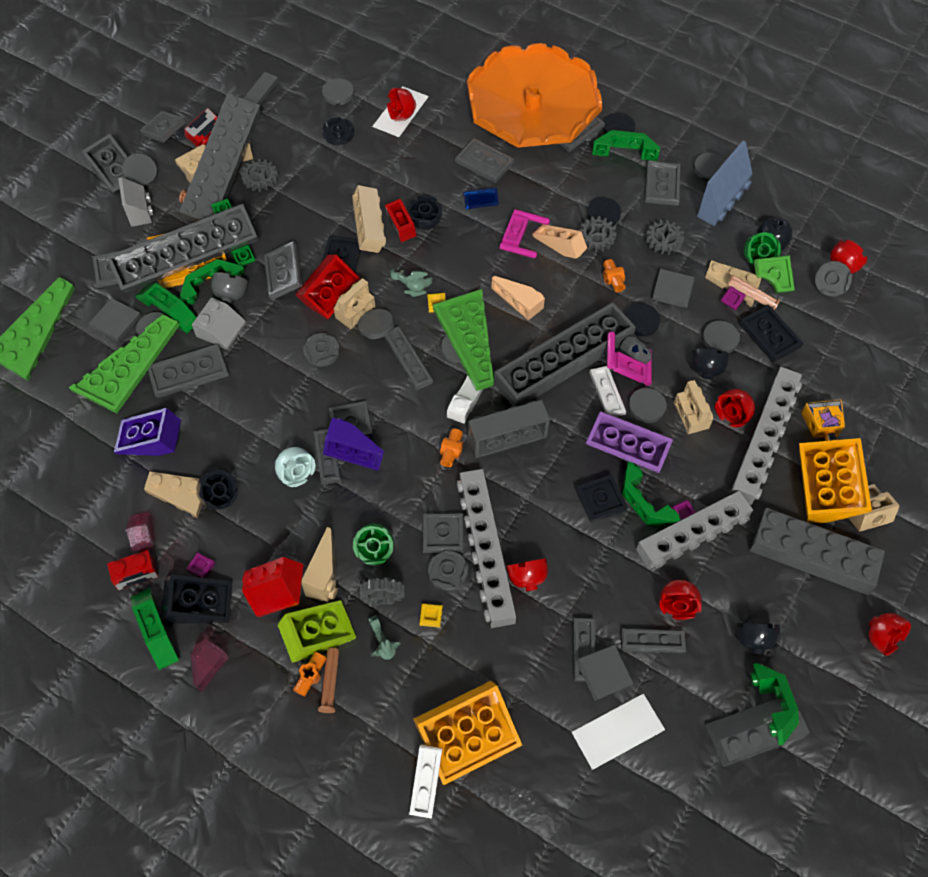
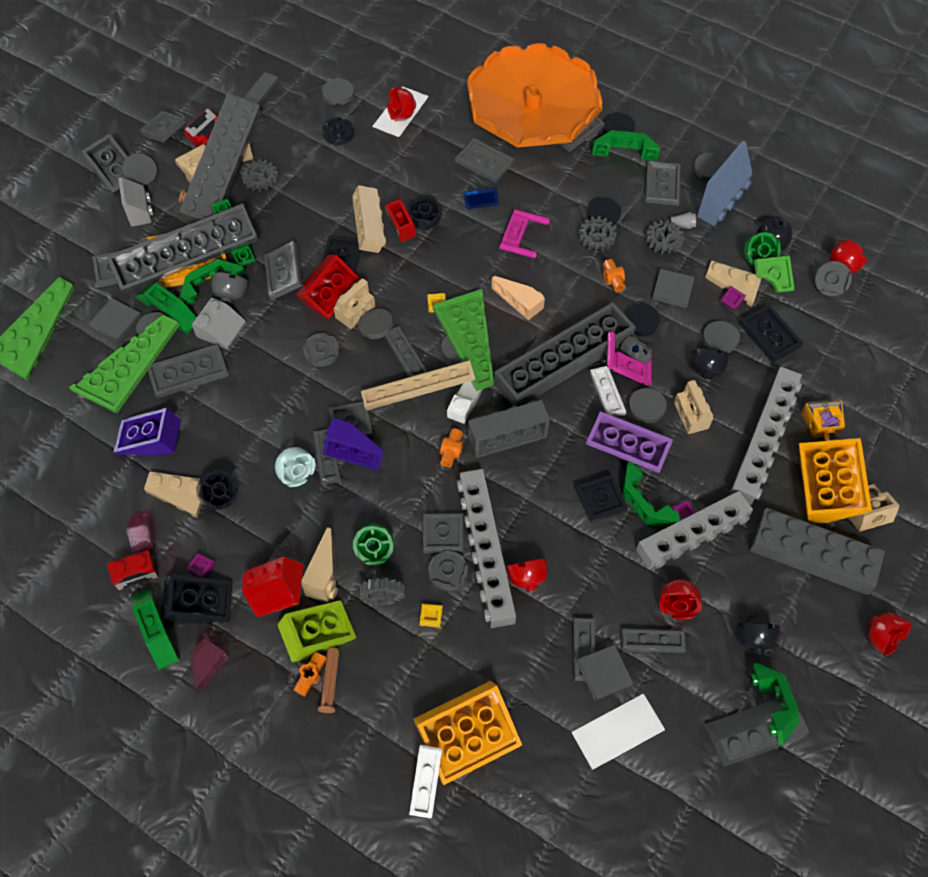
sand green piece [368,615,401,660] -> none
sand green piece [390,269,432,297] -> none
light nougat slope [532,224,587,259] -> none
red cylinder [715,389,755,428] -> none
axle [728,275,780,310] -> none
none -> tan plate [361,360,475,411]
none -> light grey cone [671,212,696,229]

